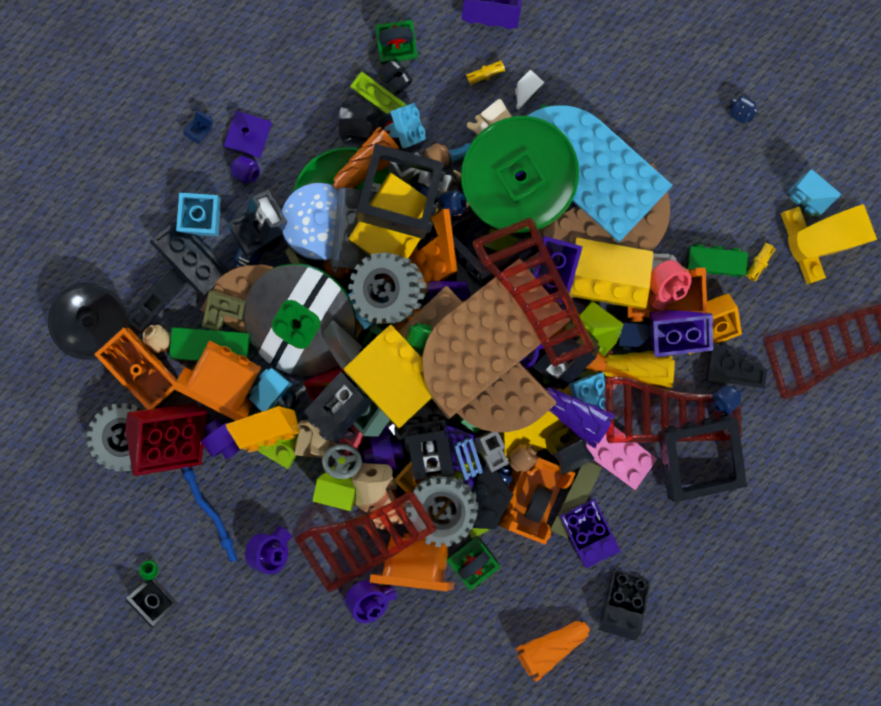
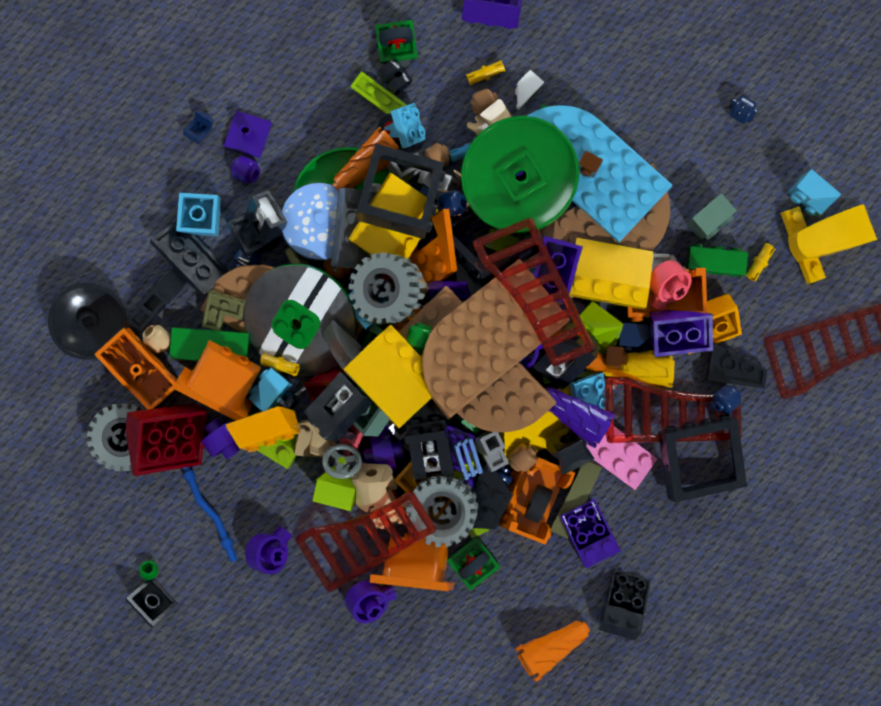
black piece [339,101,377,142] -> none
none -> yellow pin [260,353,300,376]
none -> medium nougat head [470,89,498,116]
none -> reddish brown plate [579,151,603,178]
none -> reddish brown plate [605,346,628,370]
none -> sand green brick [686,193,737,241]

